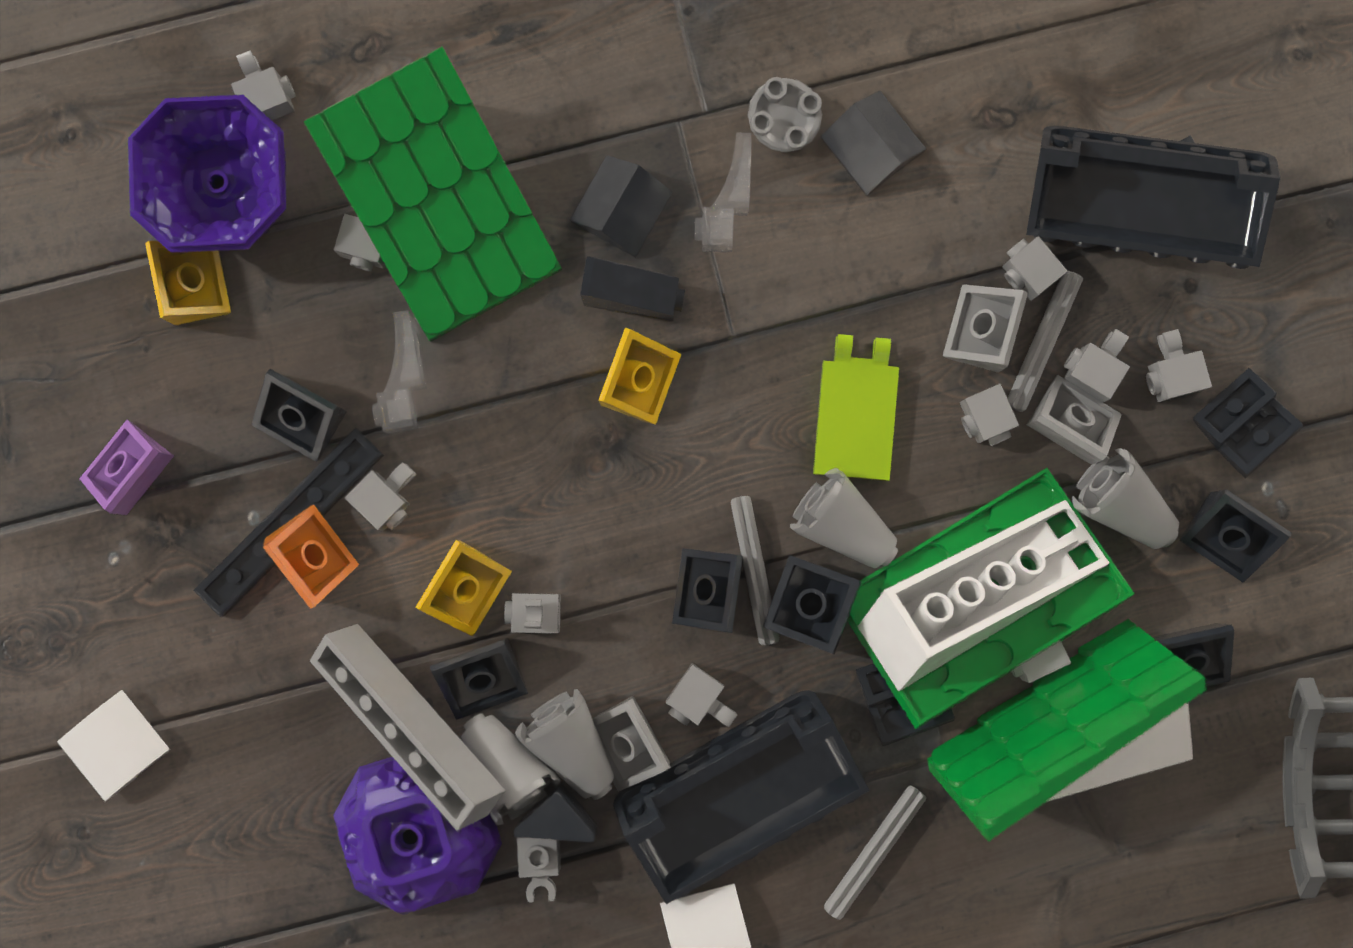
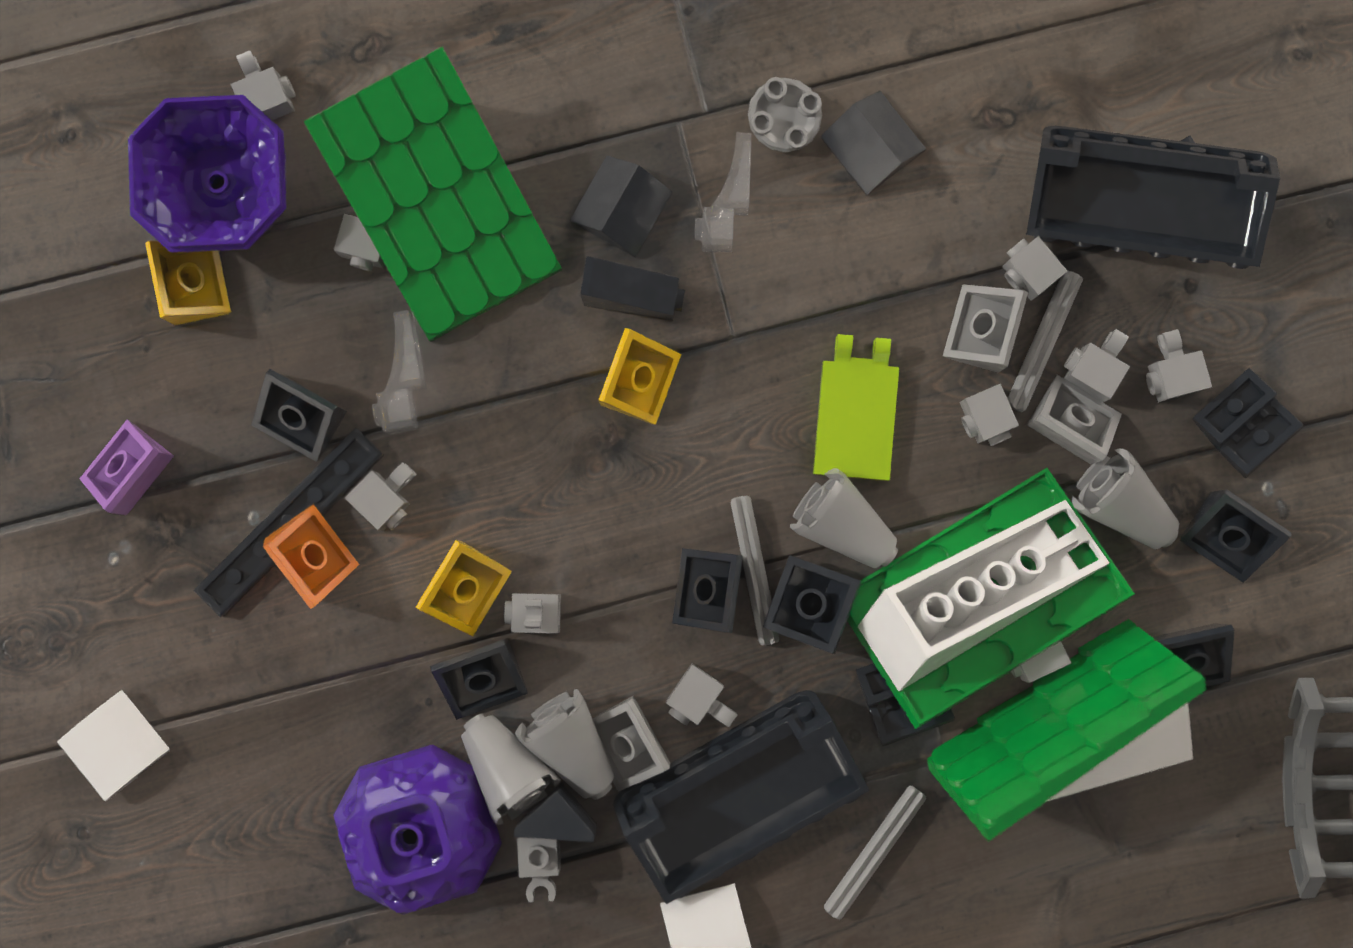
light grey brick [310,624,505,831] -> none

